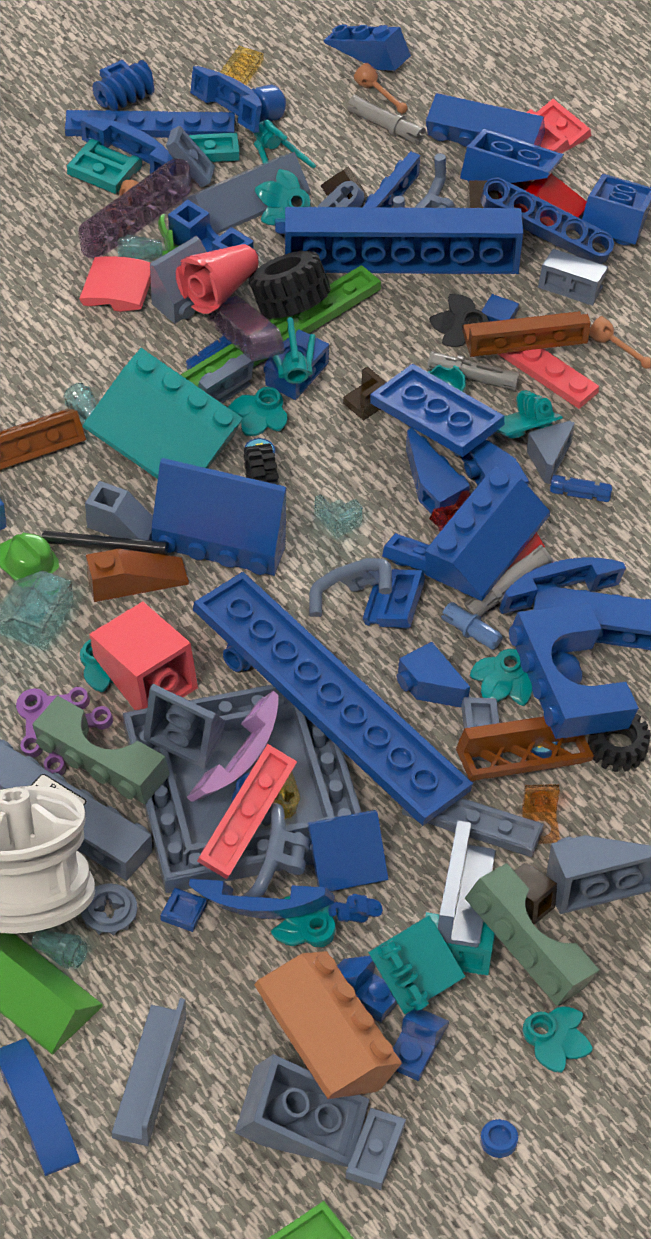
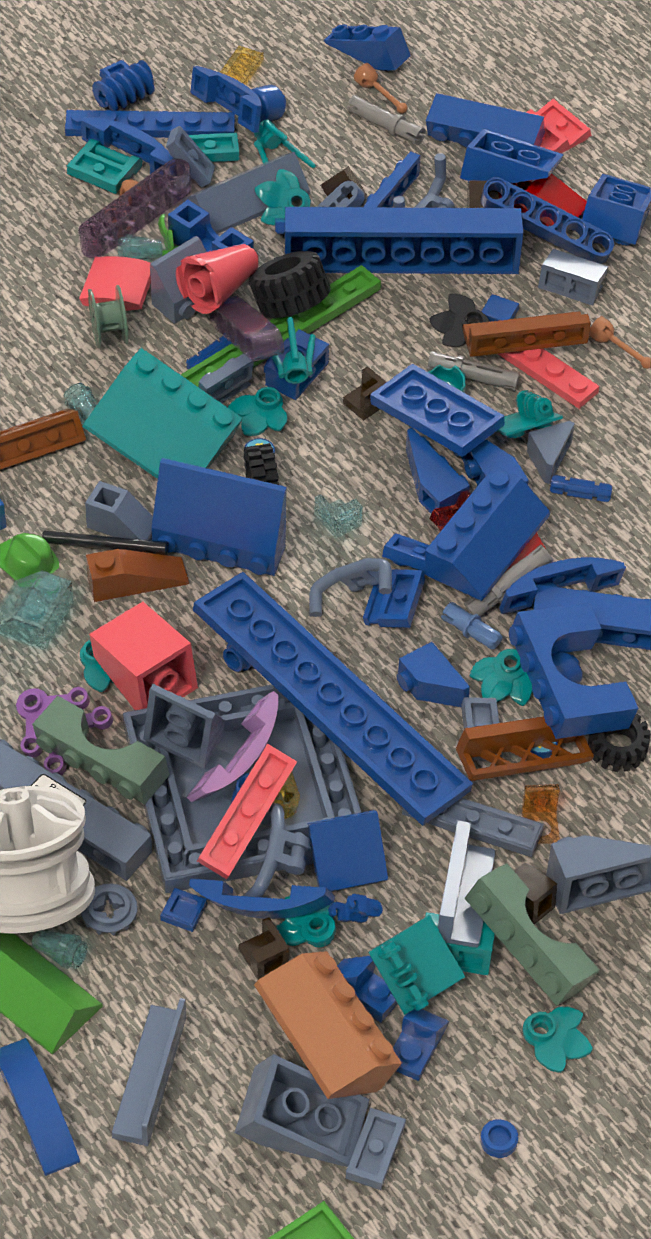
none -> sand green piece [88,285,129,348]
none -> dark brown panel [238,917,289,980]

